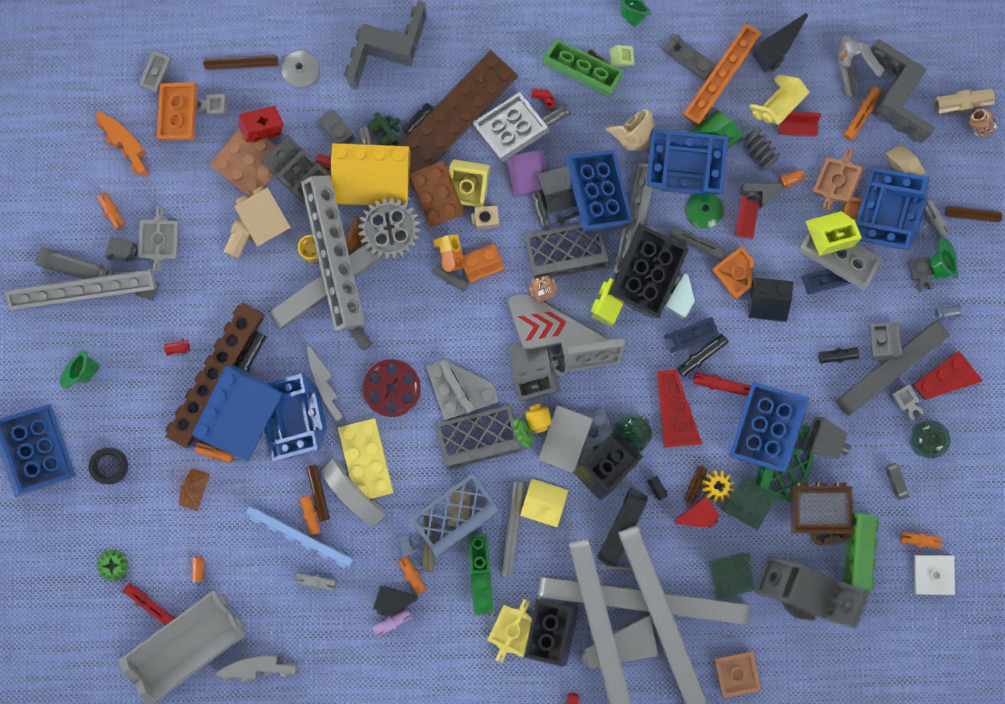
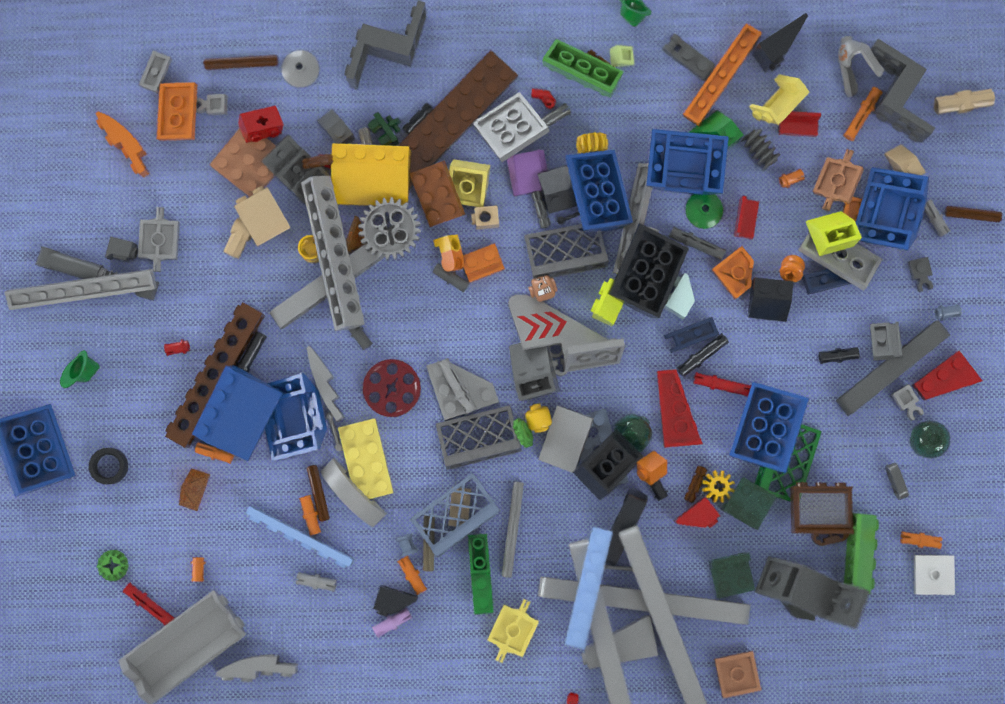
orange pin [96,192,126,230] -> none
light yellow slope [520,478,568,527] -> none
black slope [524,599,579,667] -> none
tan head [605,109,655,152] -> none
dark grey slope [741,183,782,209] -> none
dark grey torso [802,417,851,459] -> none
green piece [930,238,958,279] -> none
nougat head [969,109,997,137] -> none
none -> reddish brown axle [302,154,334,169]
none -> light grey hinge [326,412,343,451]
none -> light blue plate [565,527,612,649]
none -> yellow gear [576,132,608,154]
none -> orange brick [637,451,667,486]
none -> orange piece [780,255,805,283]

